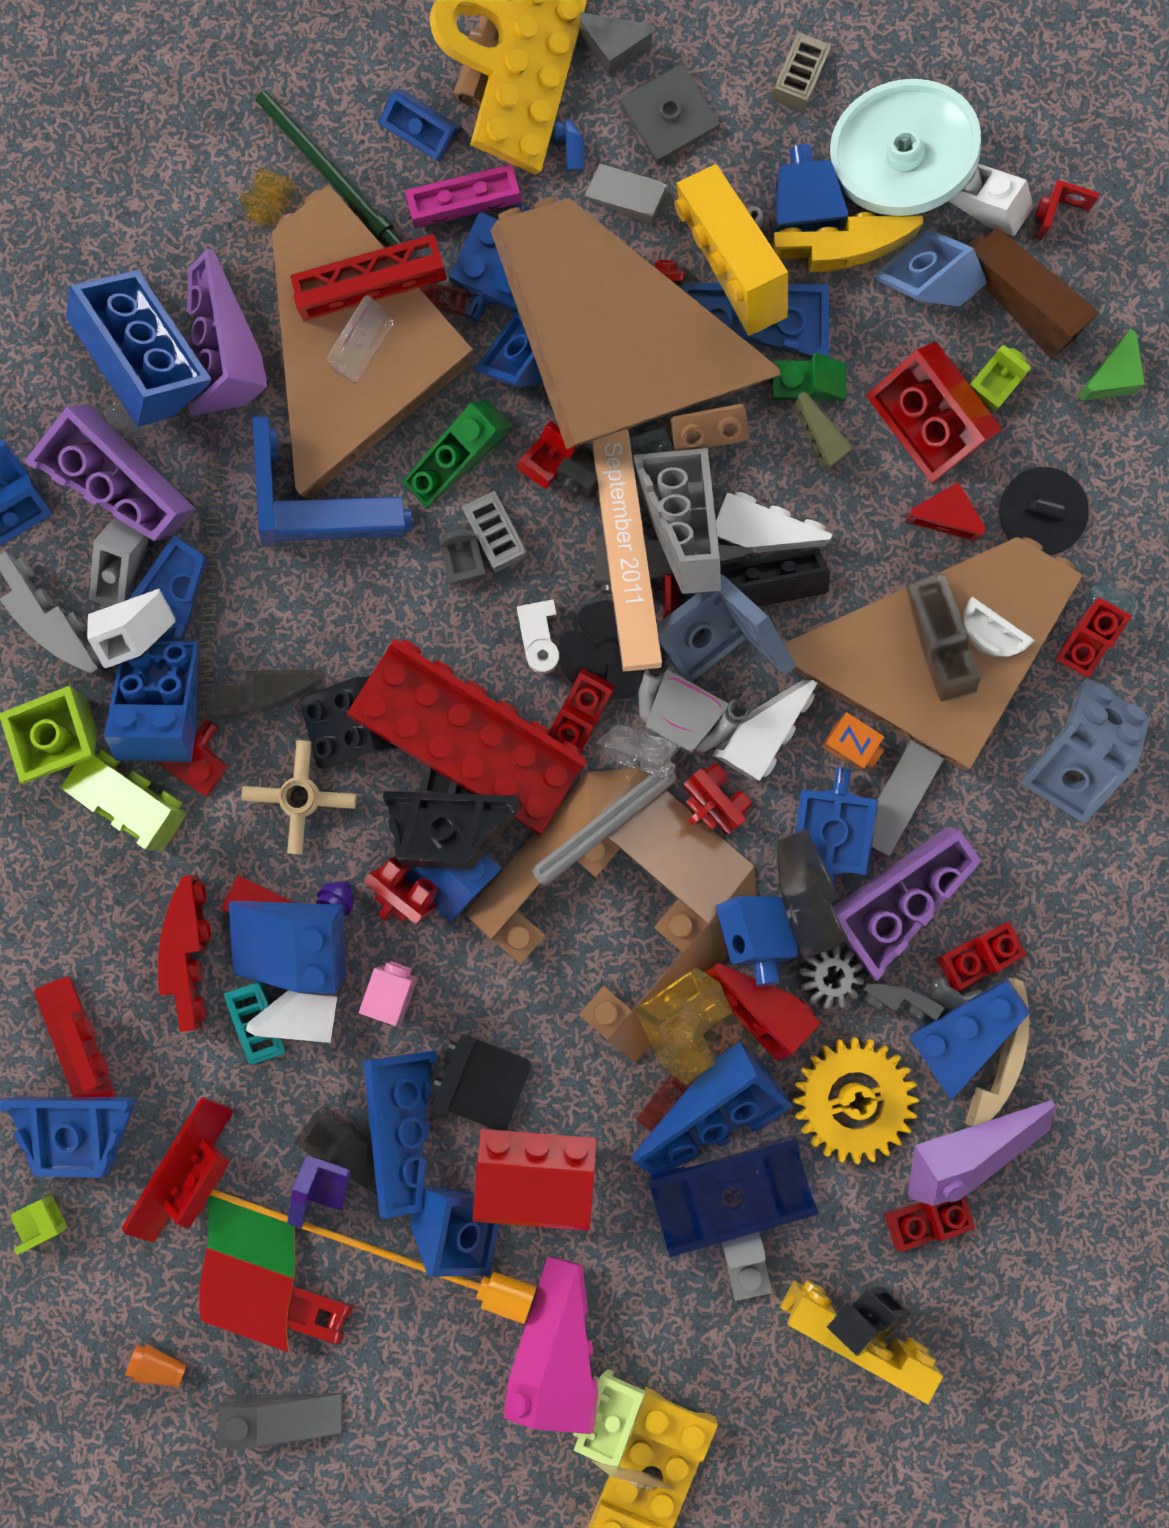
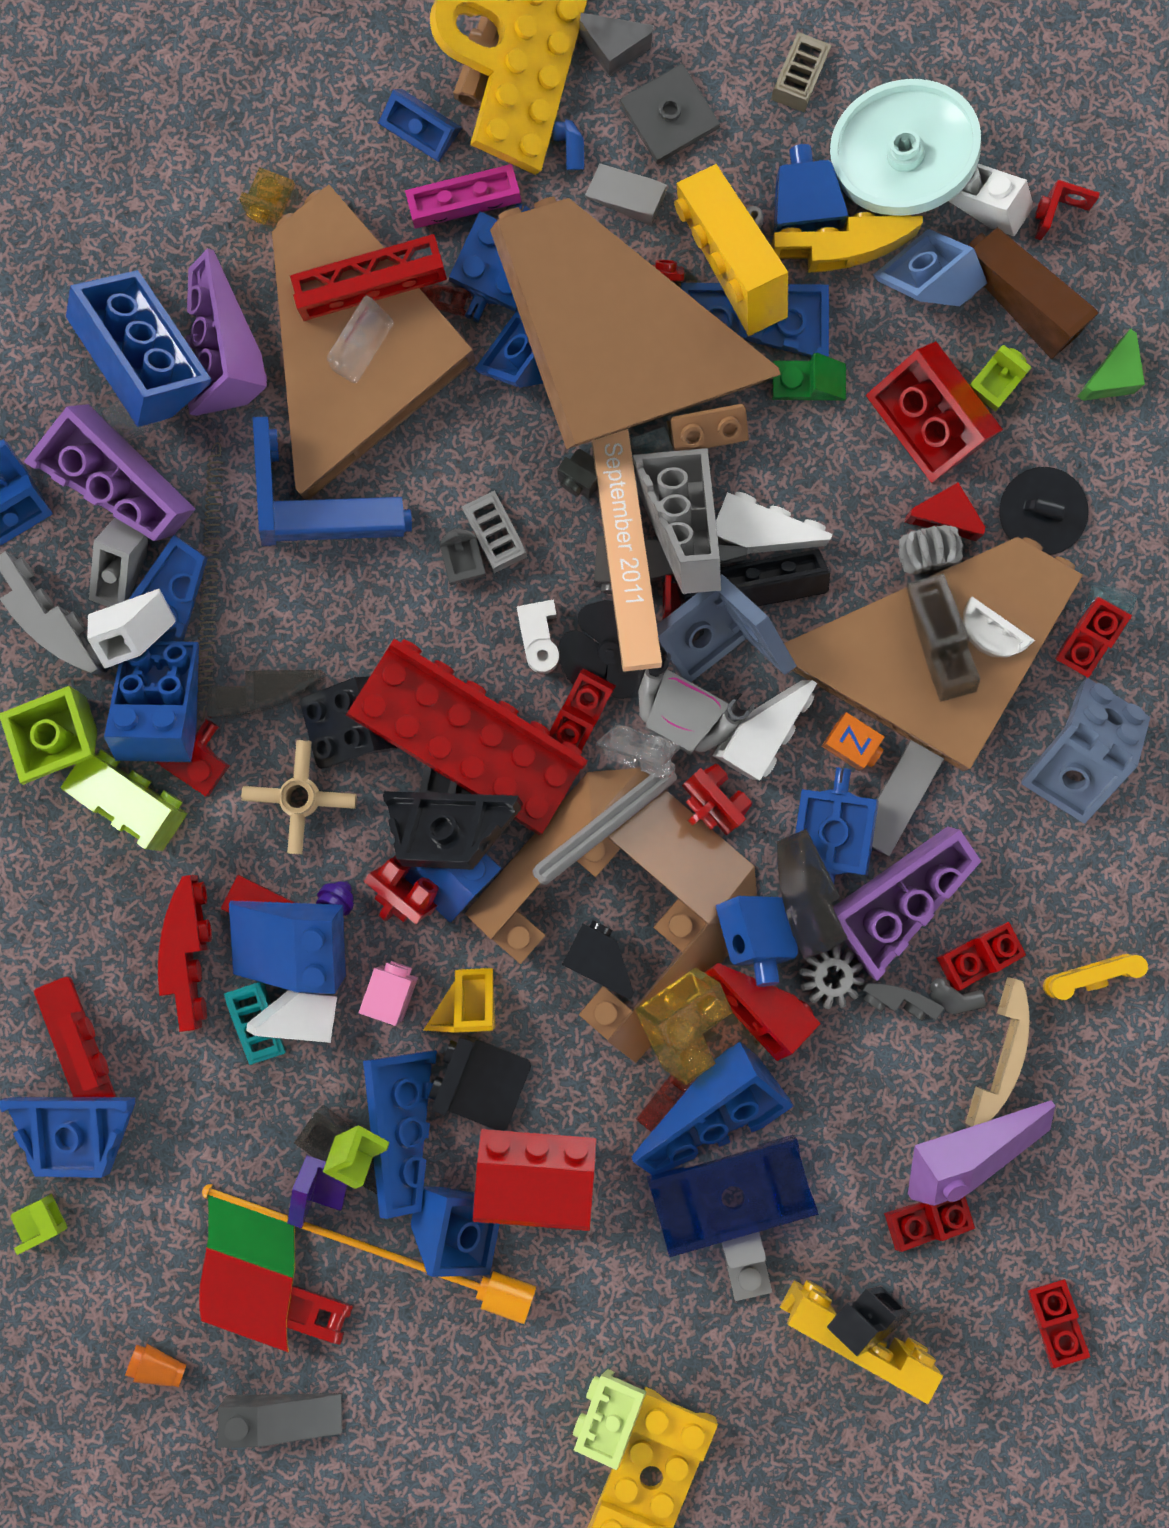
red bracket [122,1097,233,1242] -> none
dark green bar [256,91,405,259] -> none
green slope [402,400,514,508] -> none
dark pink wedge [504,1256,598,1434] -> none
red bracket [516,421,578,490] -> none
tan piece [592,1461,677,1491] -> none
yellow gear [793,1037,919,1165] -> none
olive slope [795,392,852,474] -> none
blue wing [909,978,1030,1100] -> none
none -> lime panel [323,1125,389,1189]
none -> yellow slope [423,968,496,1033]
none -> black slope [562,920,634,999]
none -> light grey gear [898,525,963,575]
none -> red slope [1028,1279,1091,1369]
none -> yellow plate [1043,954,1148,1000]

